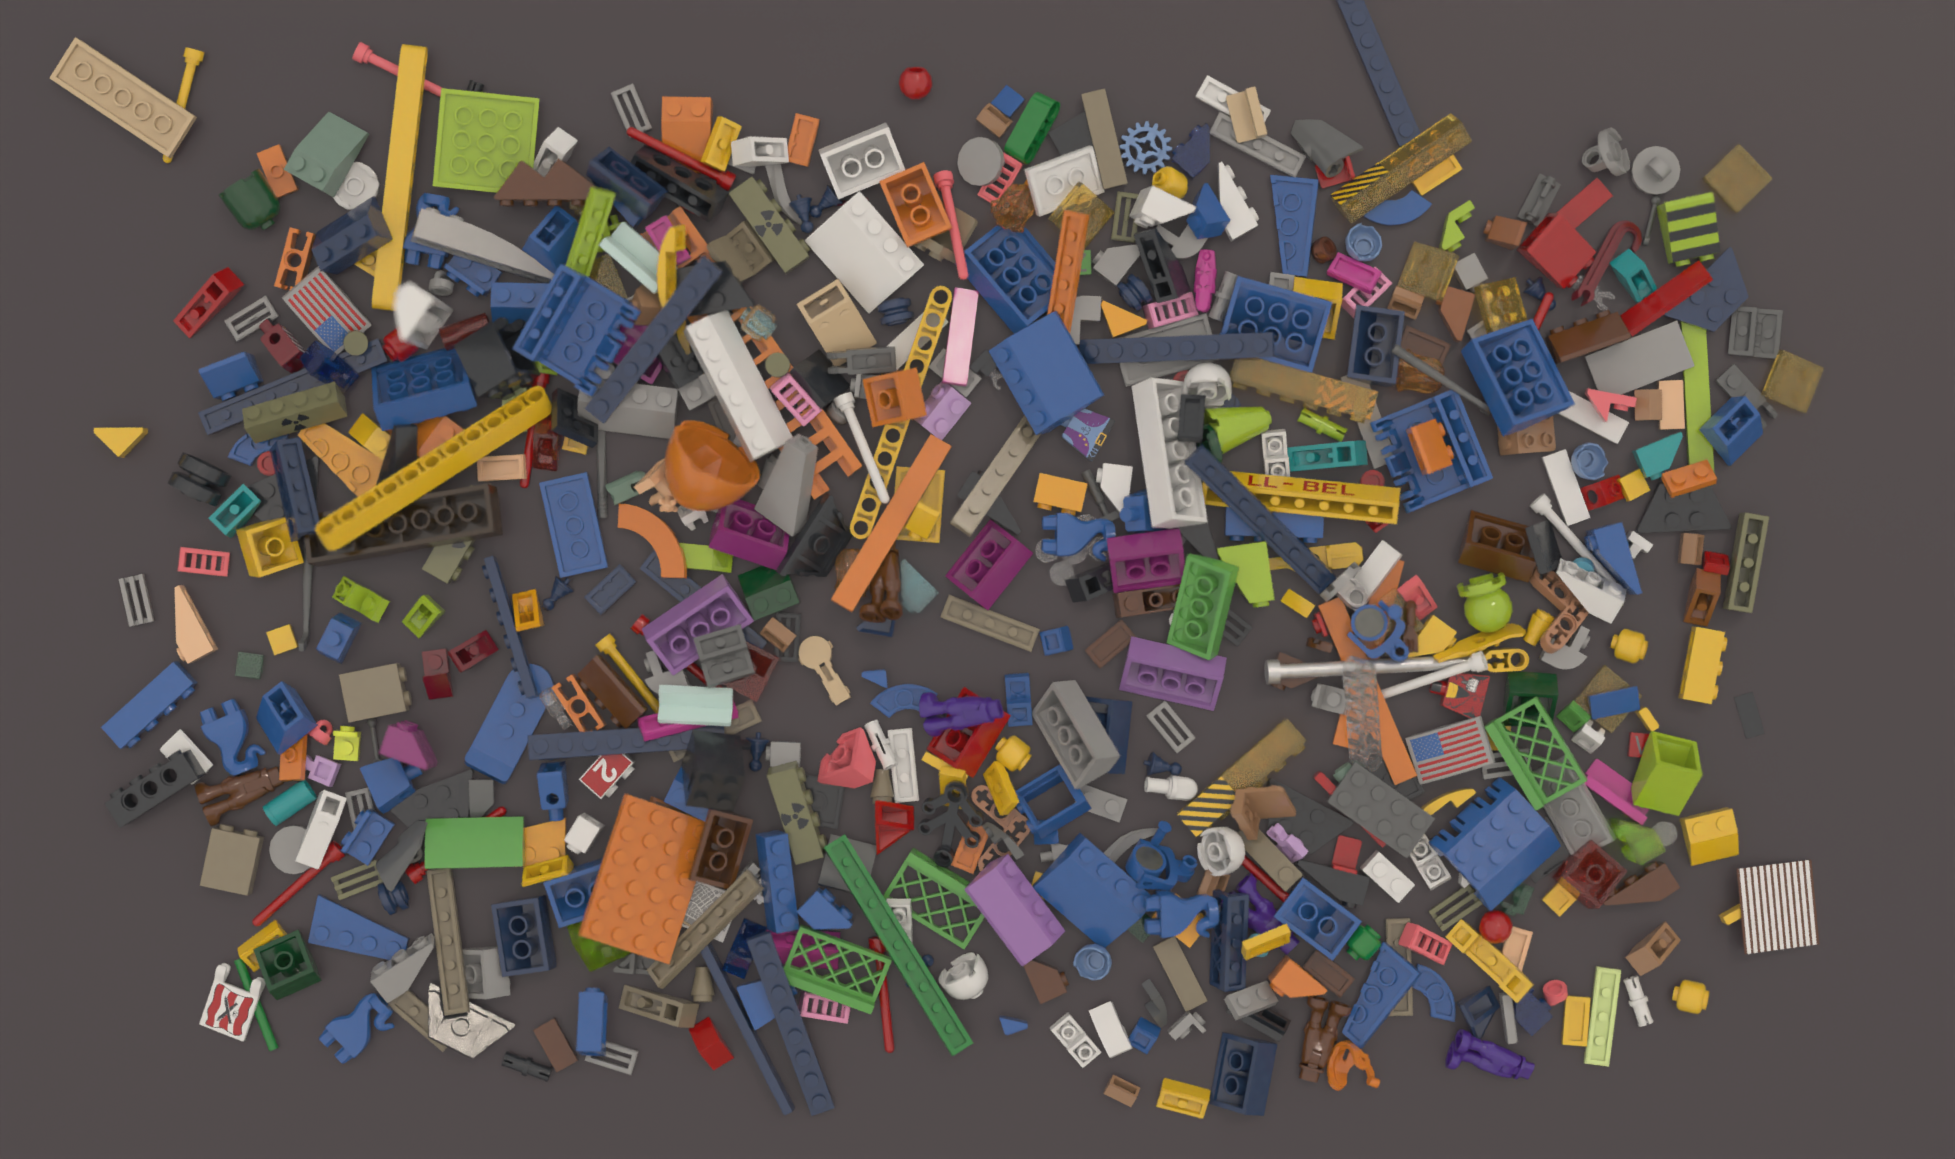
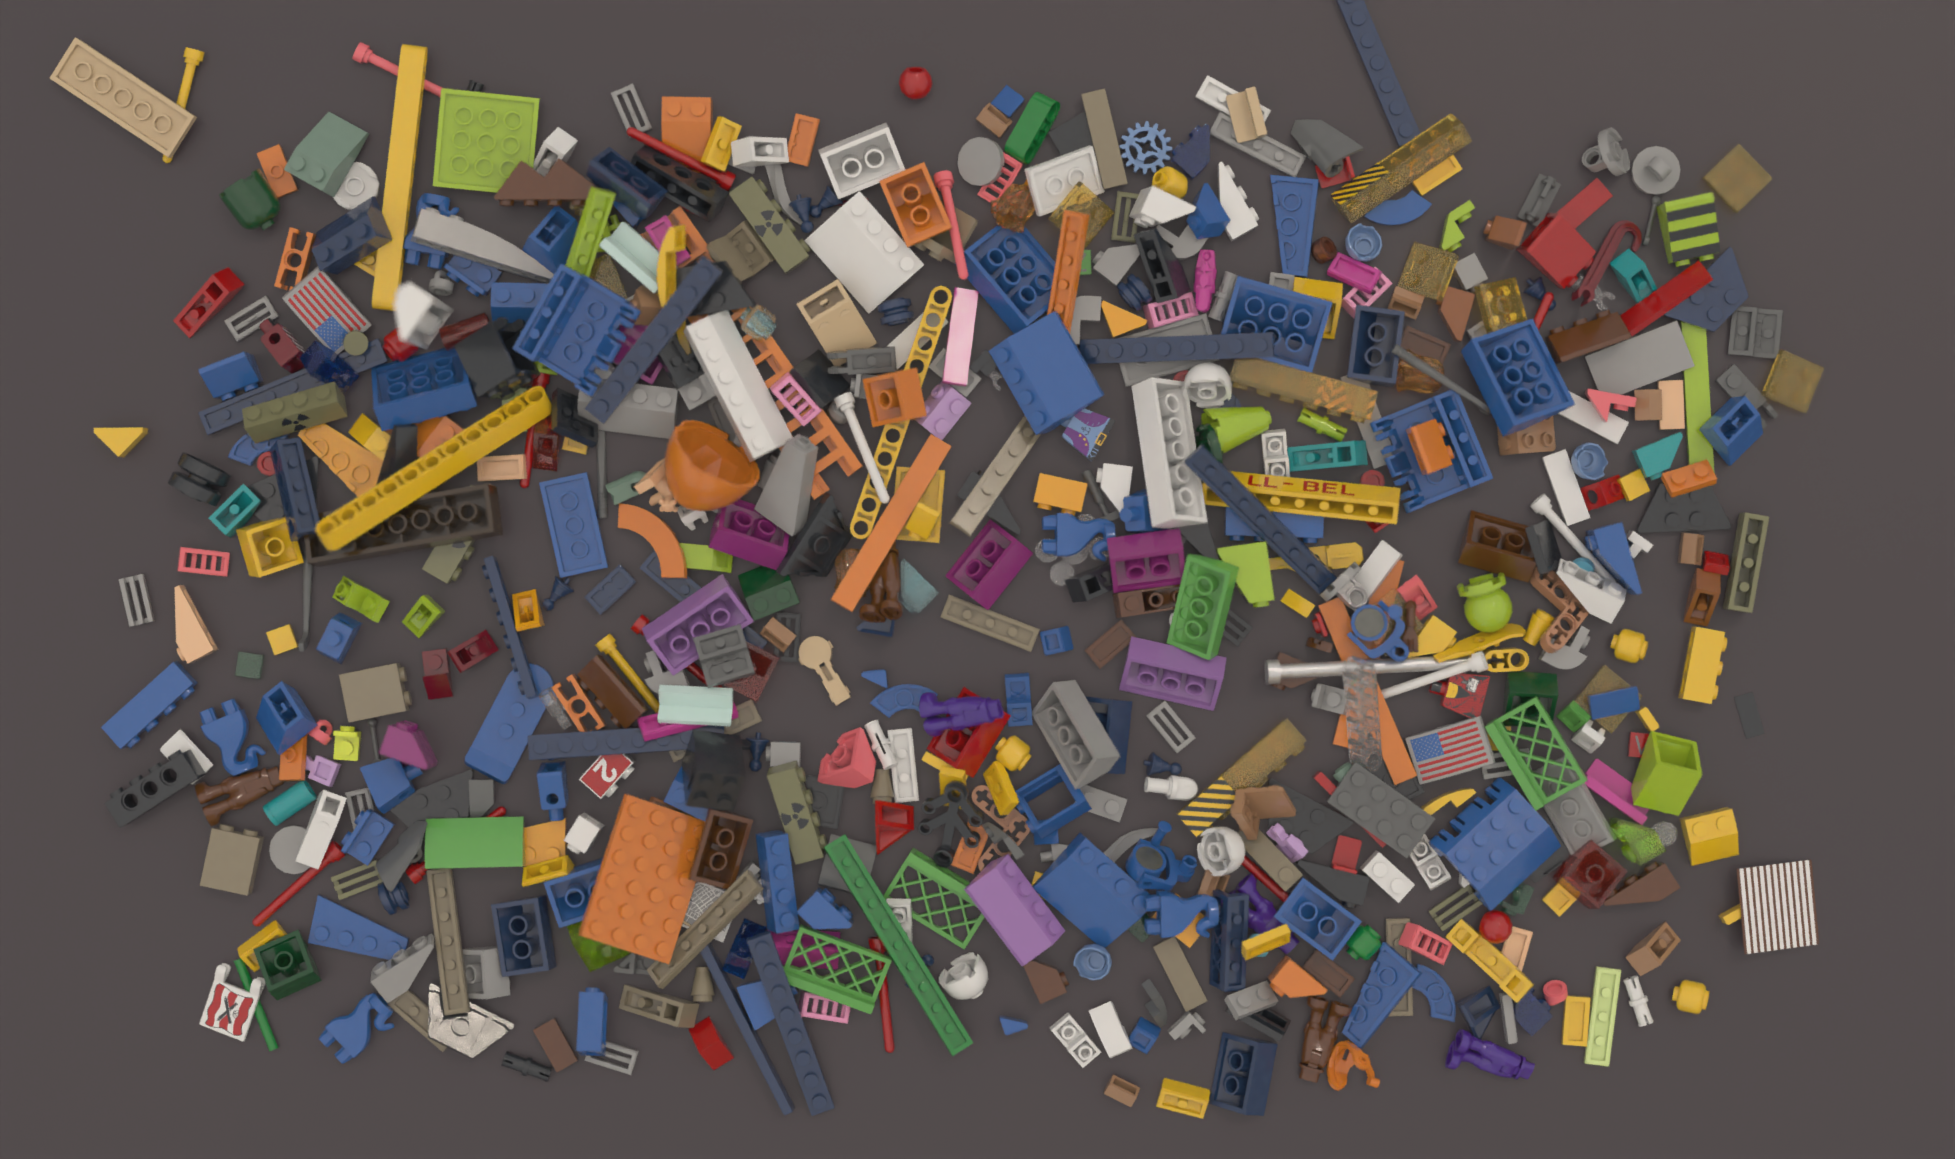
olive tile [765,352,790,377] -> none
black tile [1178,394,1206,443] -> none

